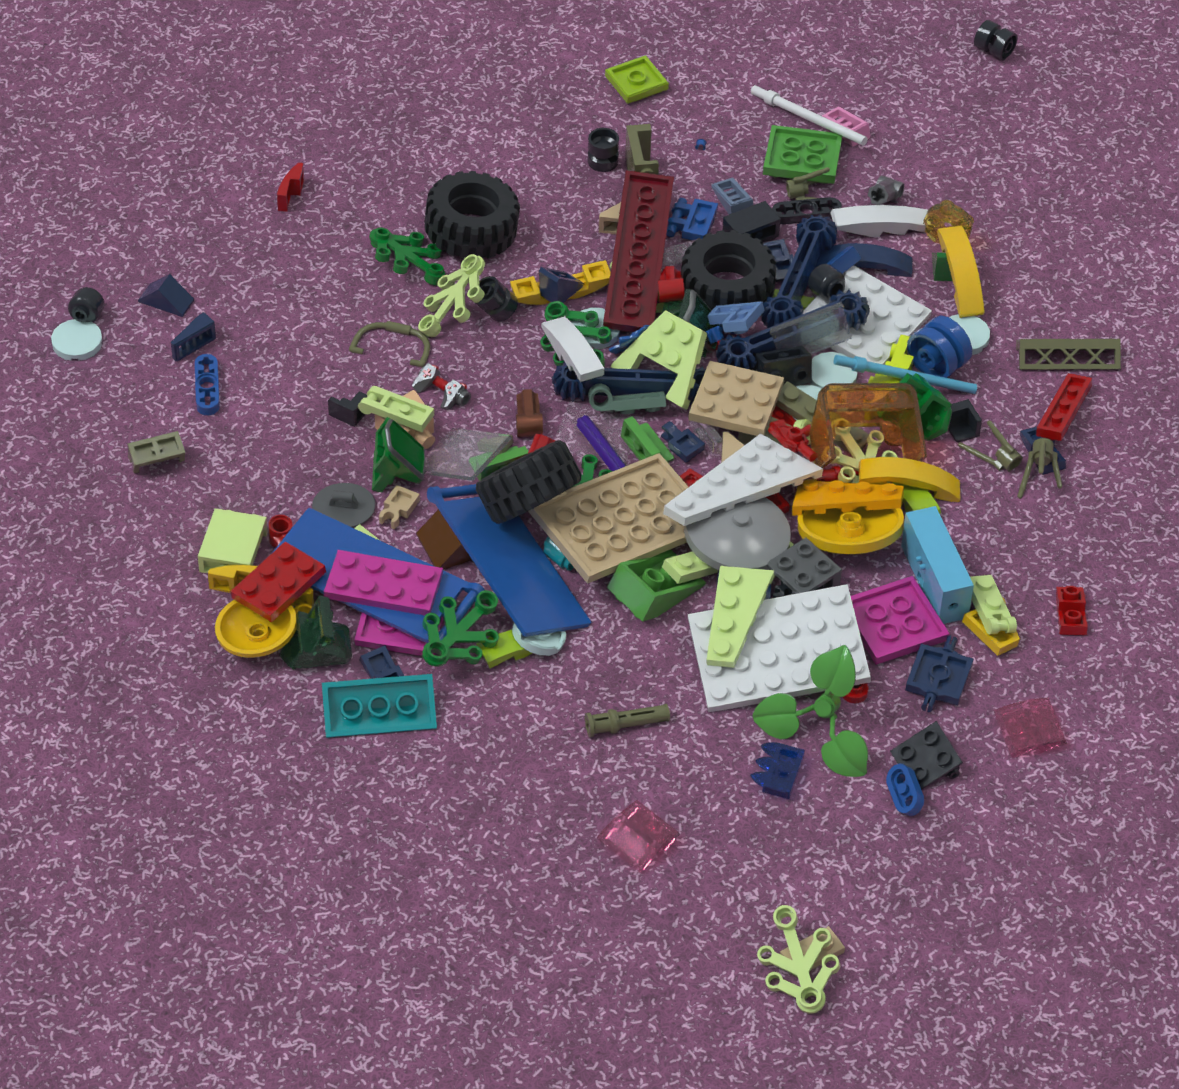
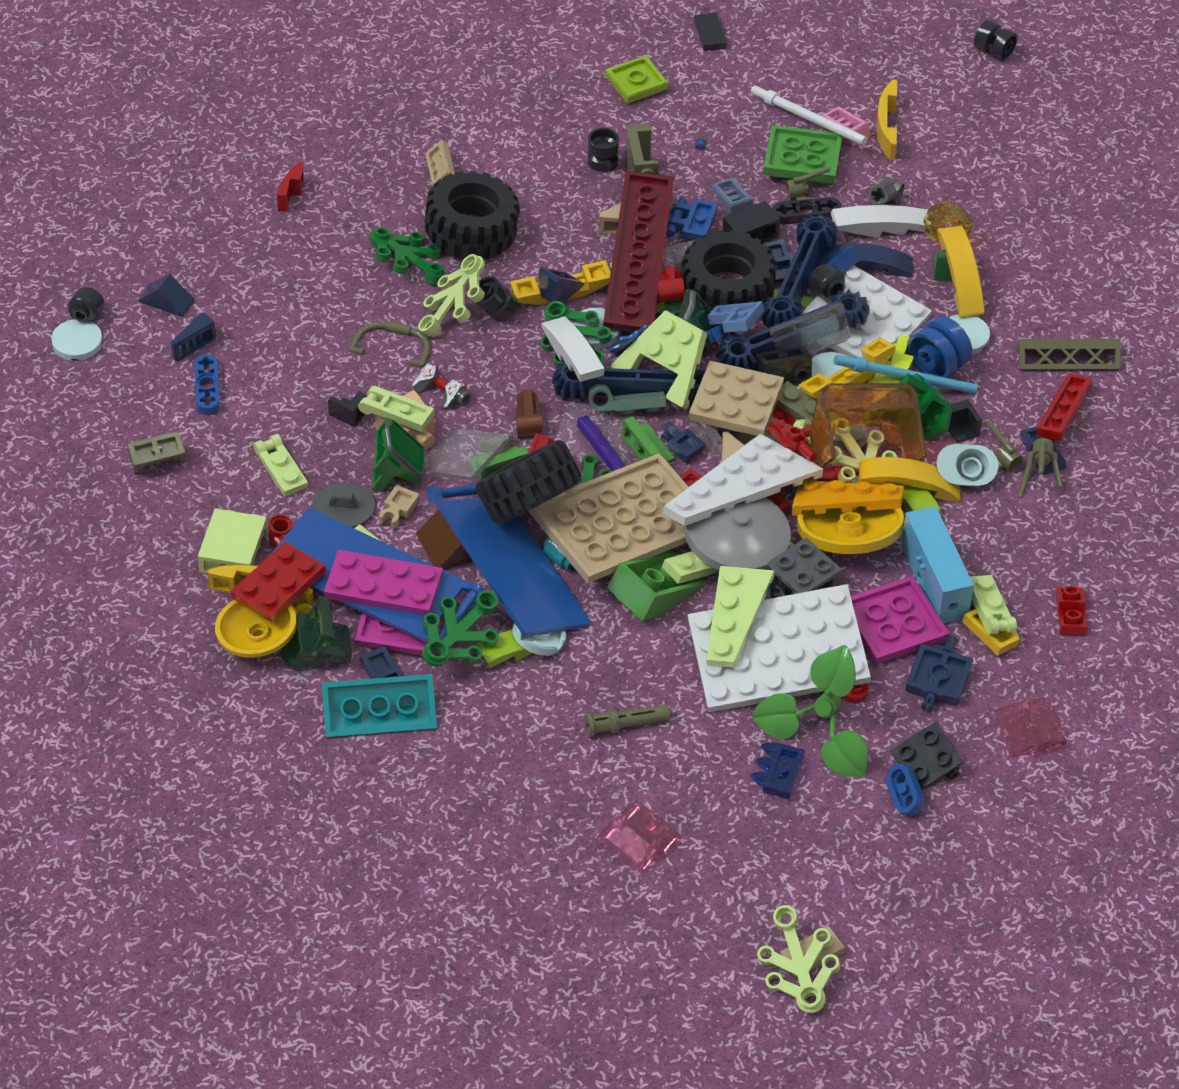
none -> yellowish green plate [253,434,308,497]
none -> tan plate [425,140,455,185]
none -> black tile [694,12,726,51]
none -> yellow slope [798,337,896,398]
none -> yellow slope [876,80,897,160]
none -> light aqua piece [936,444,999,486]

